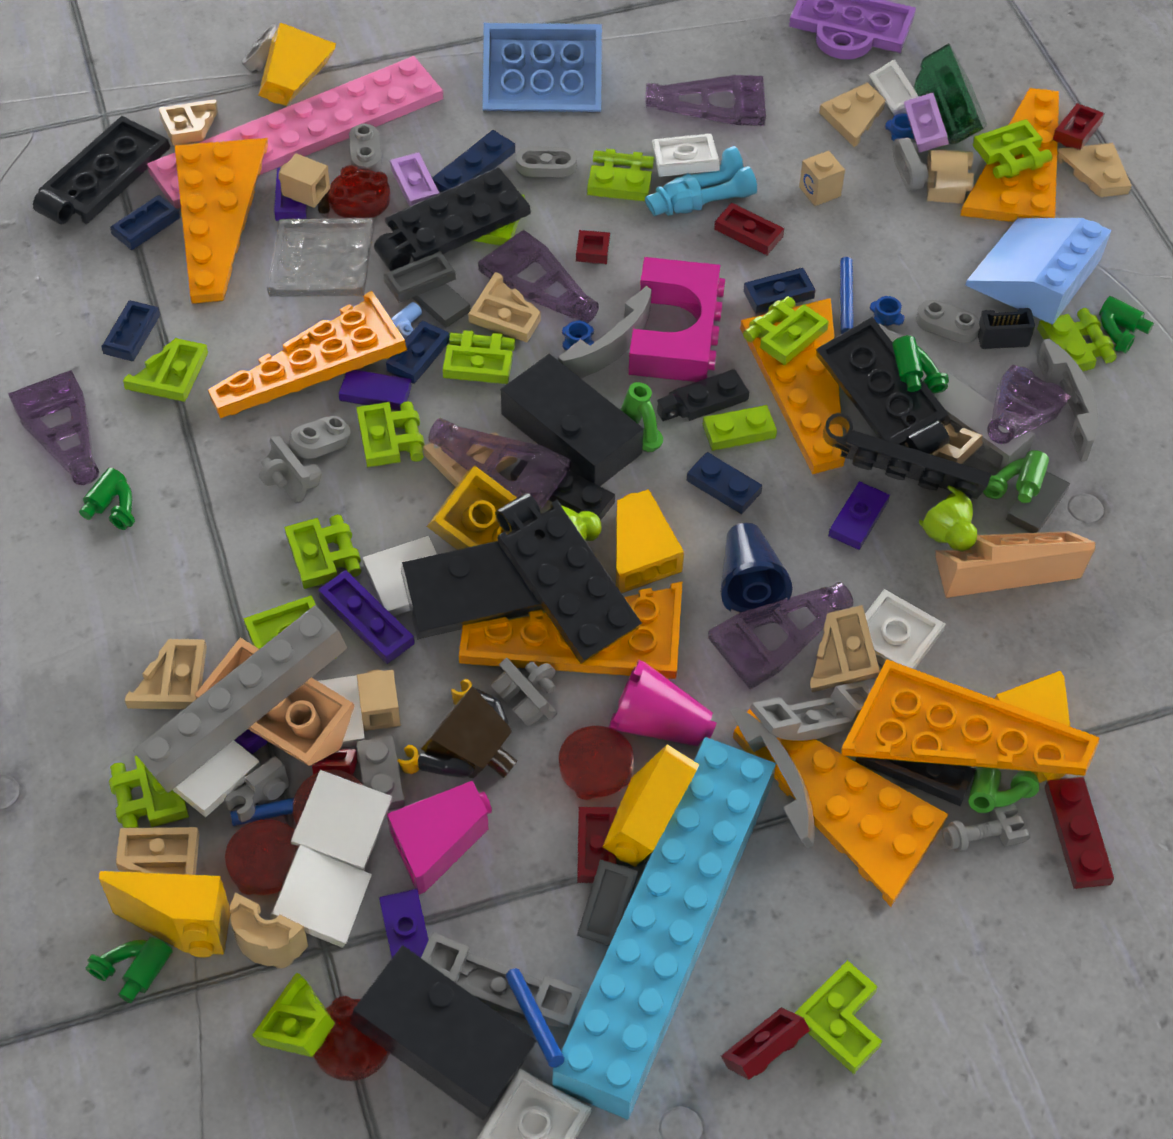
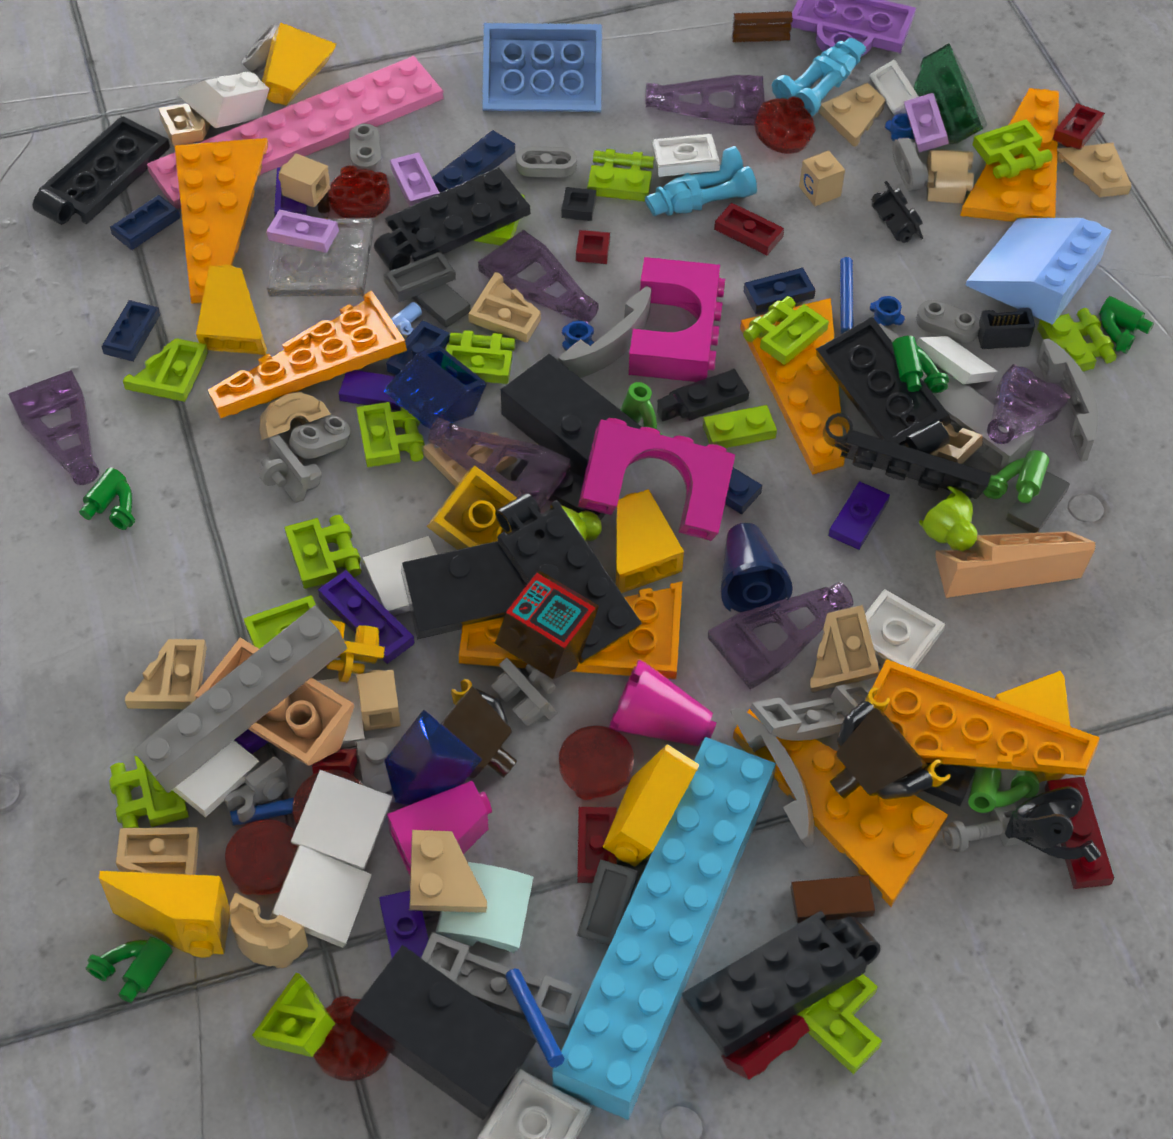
none -> white slope [177,72,269,128]
none -> yellow slope [196,264,267,355]
none -> tan cylinder [259,392,331,440]
none -> lavender plate [266,210,339,253]
none -> yellow hips [327,620,385,683]
none -> clear blue slope [384,346,487,431]
none -> clear blue slope [384,710,482,805]
none -> tan wing [409,830,487,913]
none -> light aqua slope [436,862,533,953]
none -> slope [495,571,599,680]
none -> black plate [561,187,596,221]
none -> dark pink arch [578,418,736,541]
none -> black hinge [681,911,881,1057]
none -> reddish brown tile [732,11,793,43]
none -> clear red tile [754,96,816,154]
none -> medium azure piece [772,37,866,118]
none -> reddish brown tile [790,875,875,923]
none -> dark brown torso [830,687,950,800]
none -> black hinge [871,180,923,243]
none -> white tile [917,336,998,385]
none -> black helmet [1005,786,1101,862]

